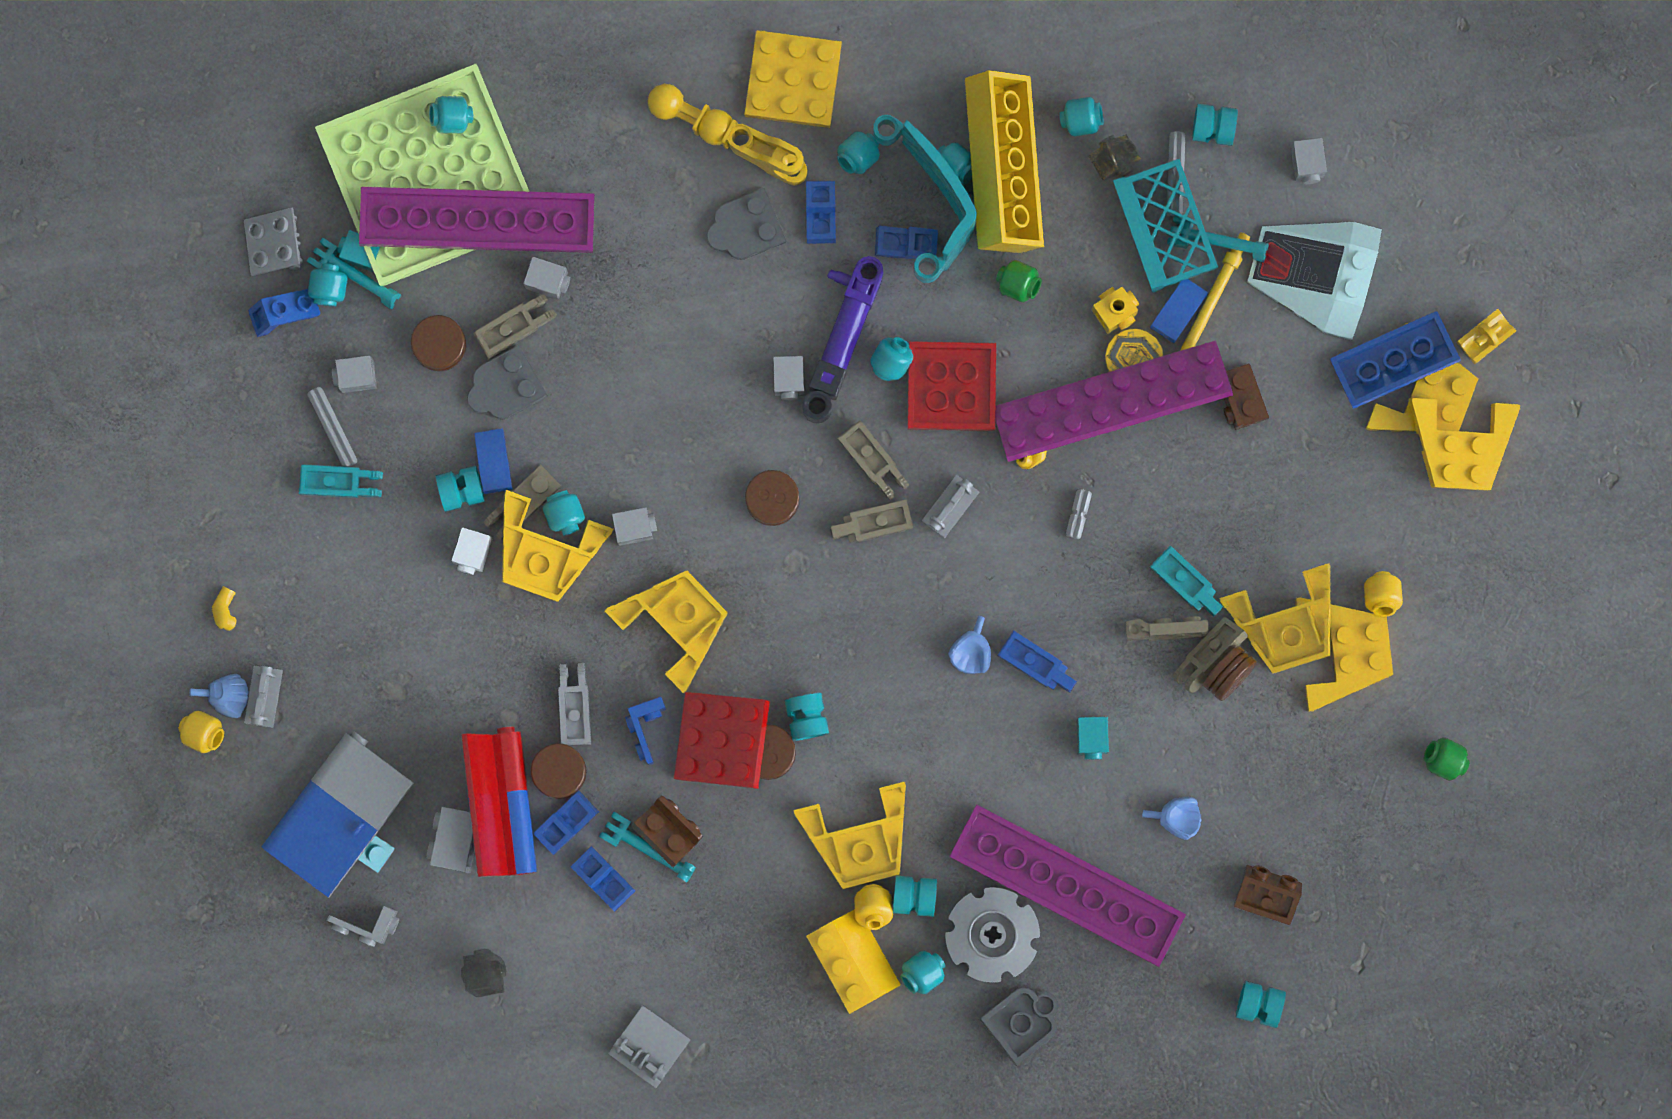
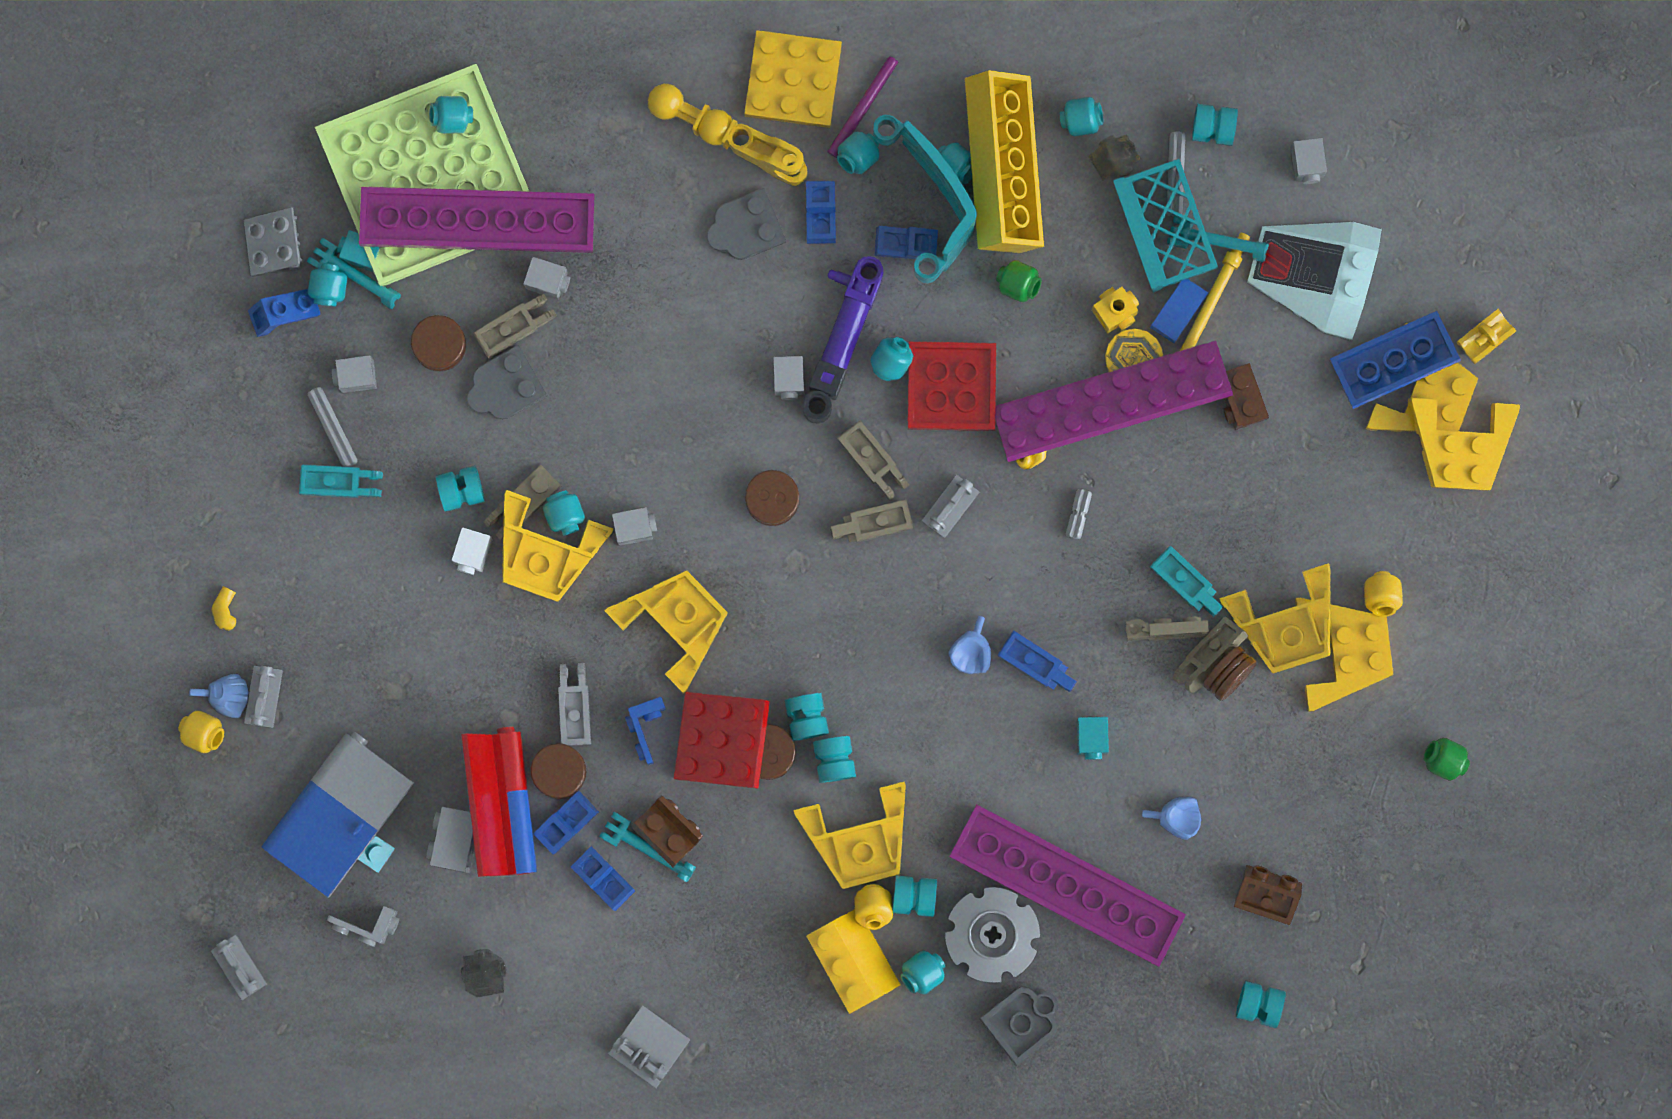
blue slope [474,428,513,494] -> none
none -> light grey hinge [211,935,267,1000]
none -> teal wheel [813,736,856,783]
none -> magenta bar [827,56,899,158]

